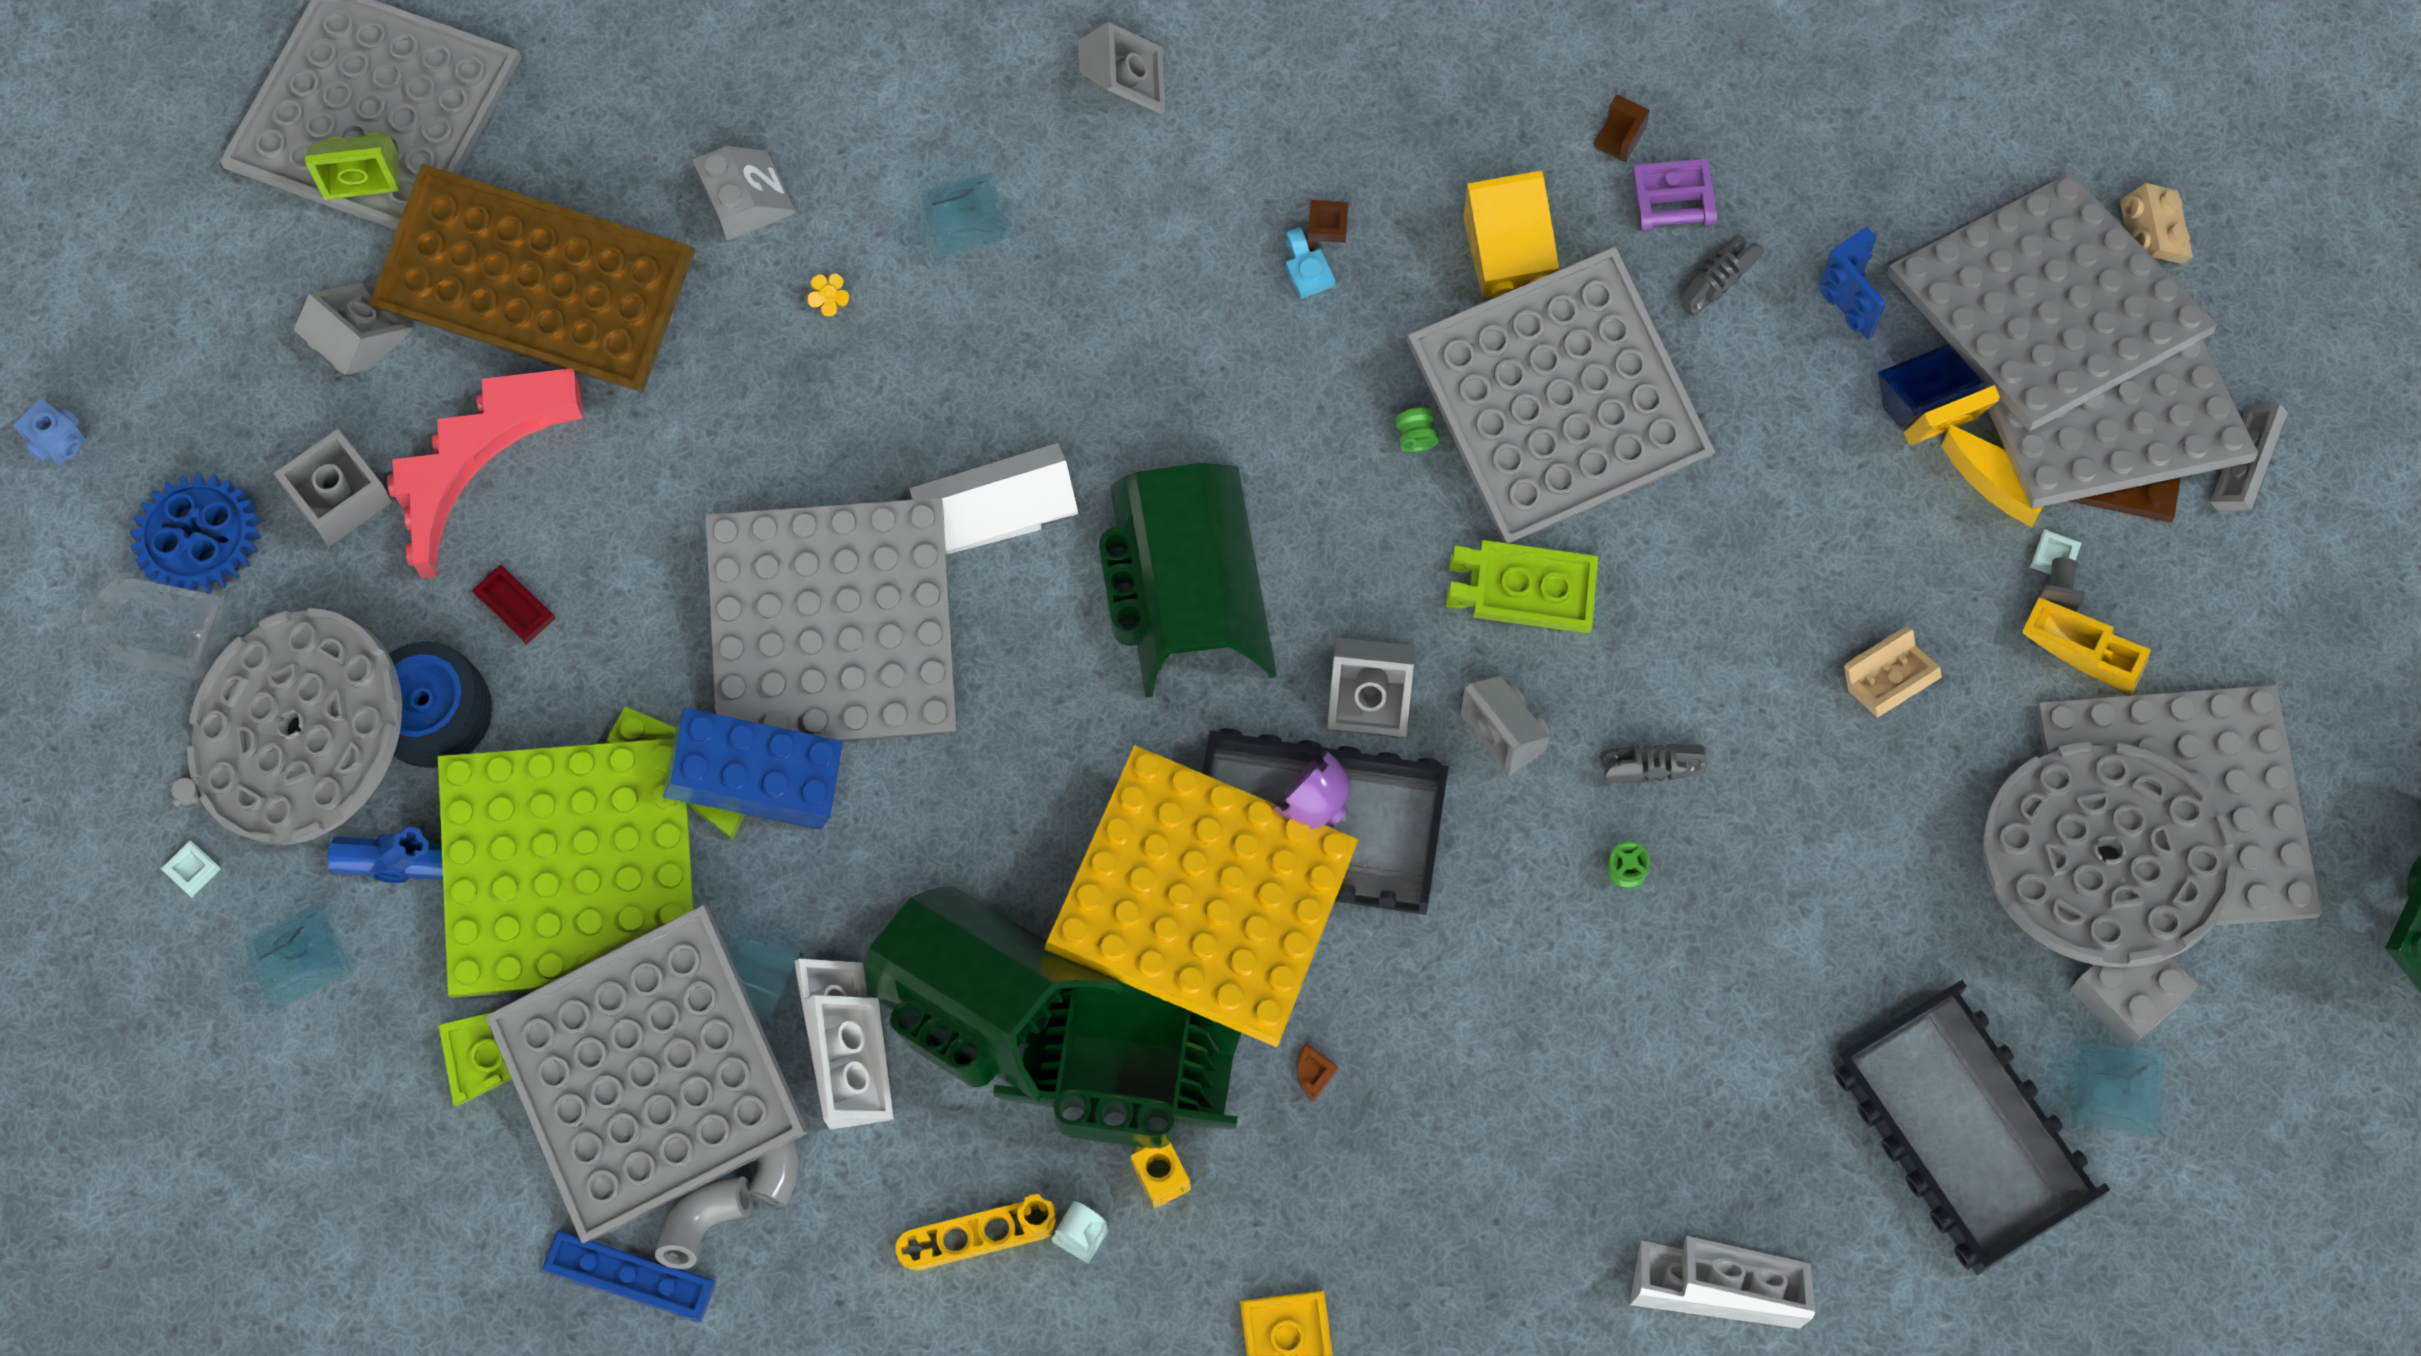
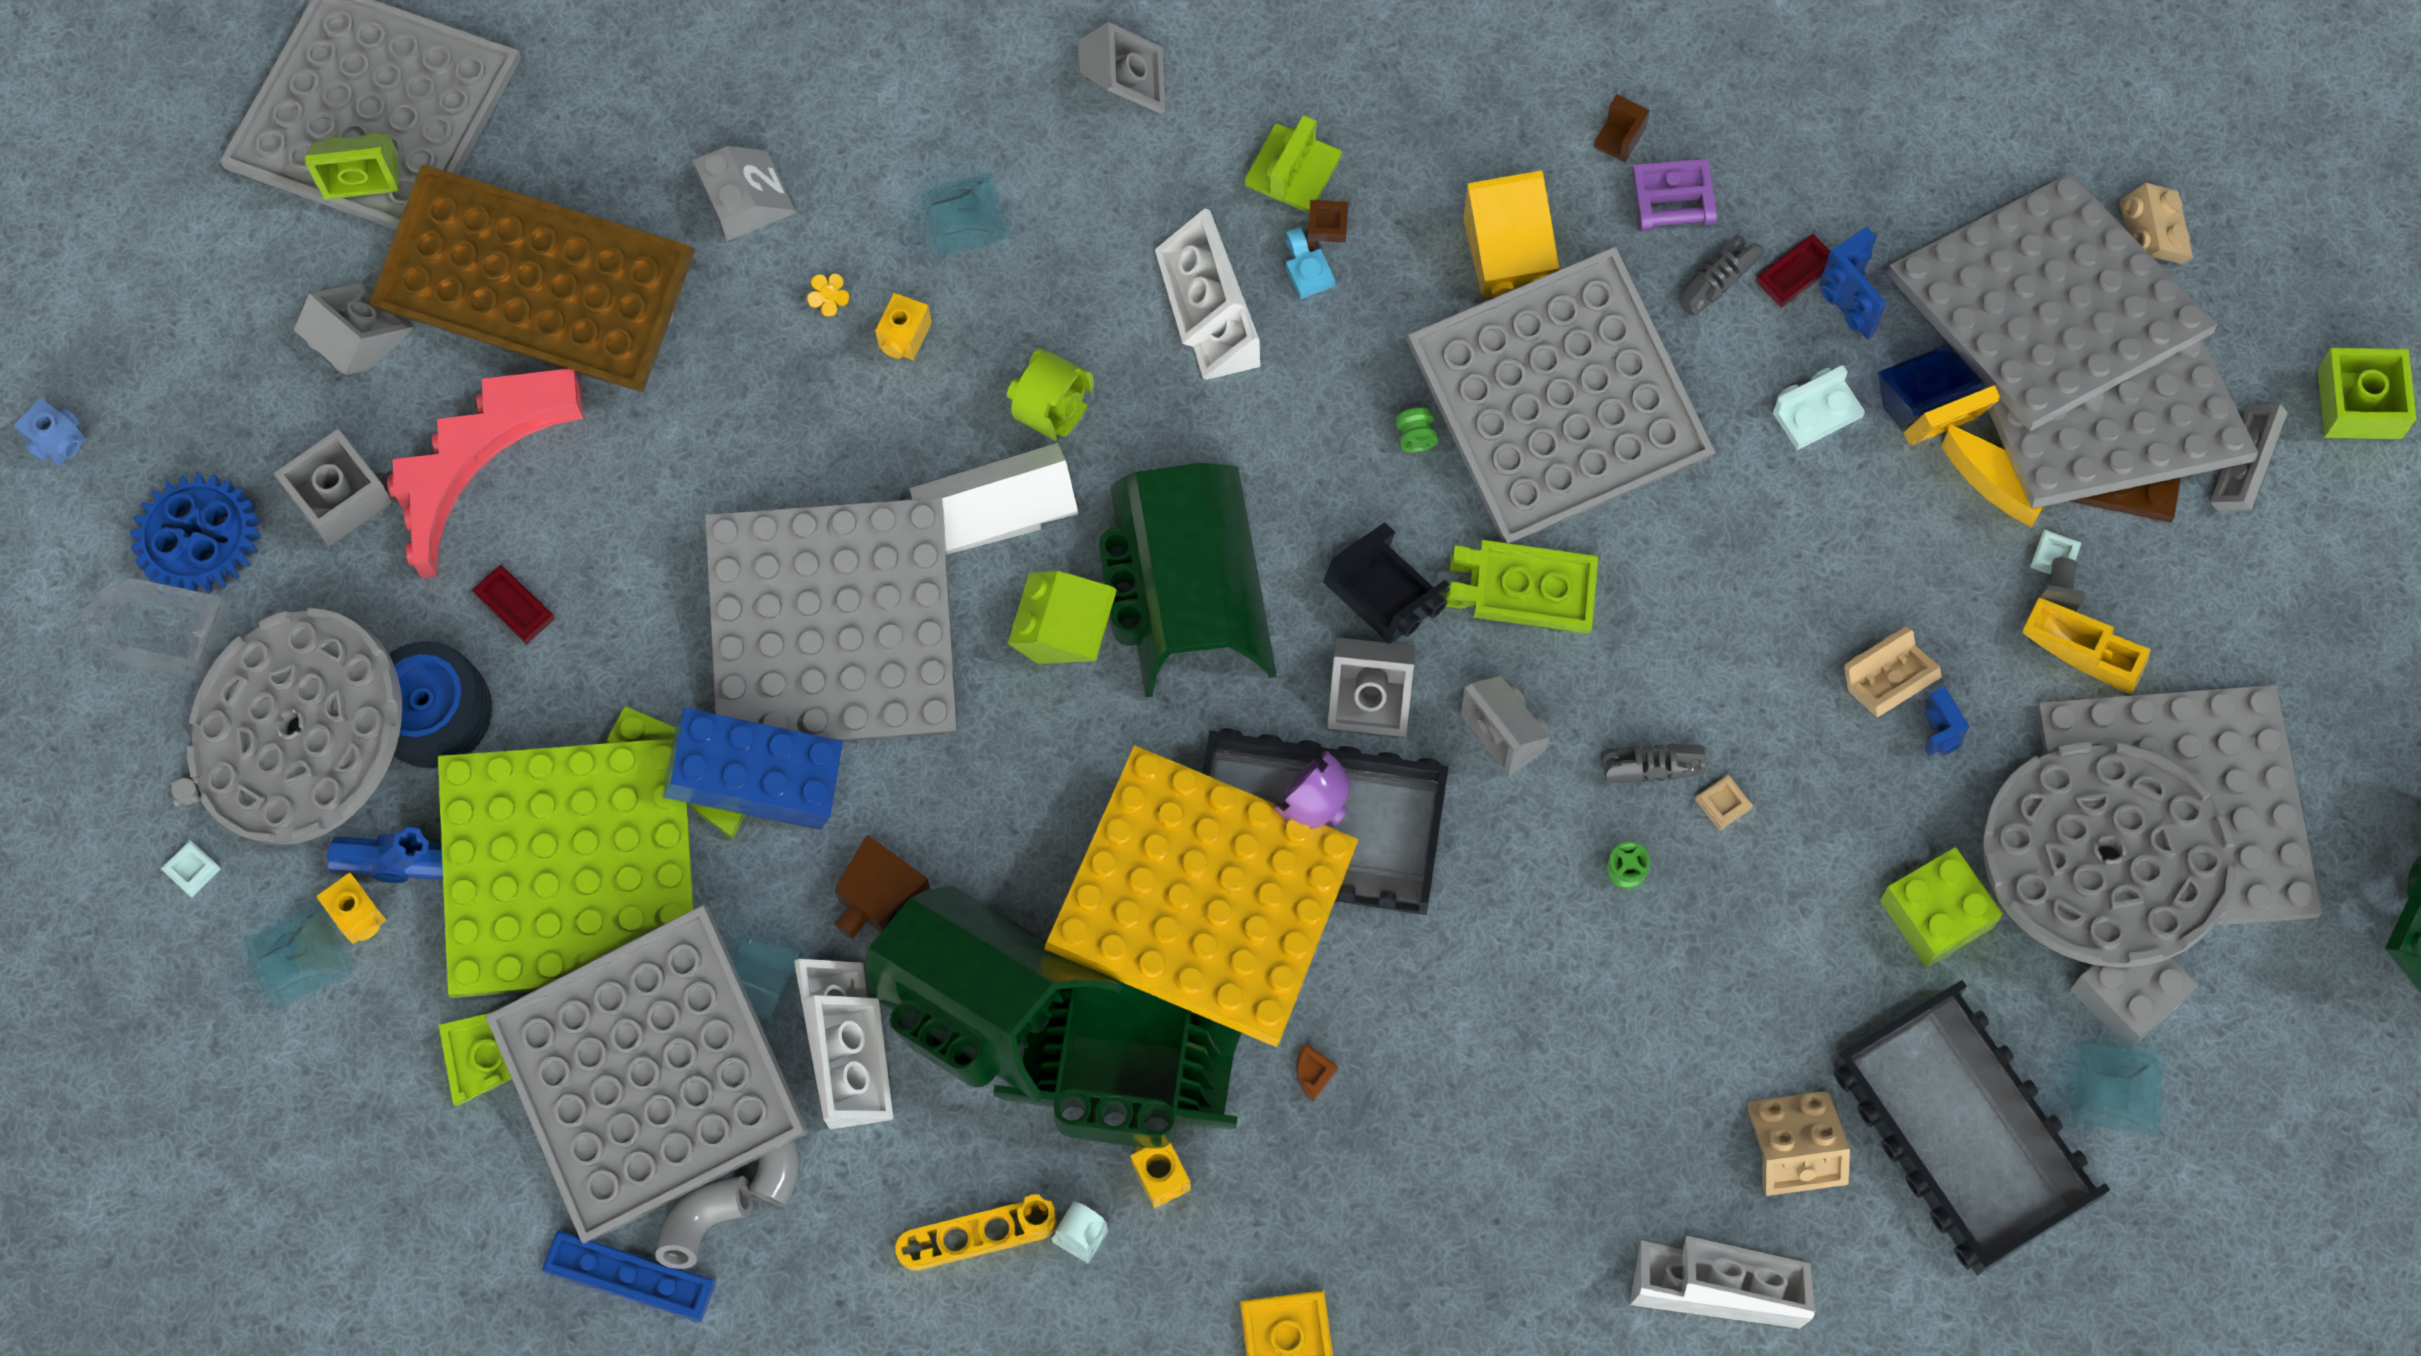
none -> yellow brick [316,872,387,945]
none -> reddish brown torso [834,835,931,939]
none -> yellow brick [875,293,932,361]
none -> lime brick [1007,348,1094,440]
none -> lime slope [1007,571,1117,664]
none -> white slope [1155,208,1260,380]
none -> lime bracket [1244,115,1342,213]
none -> black panel [1323,522,1451,644]
none -> tan tile [1695,774,1753,831]
none -> tan bracket [1748,1091,1850,1196]
none -> dark red tile [1756,234,1831,308]
none -> light aqua bracket [1773,365,1865,450]
none -> lime brick [1880,847,2003,968]
none -> blue bracket [1925,686,1970,756]
none -> lime brick [2317,348,2417,439]

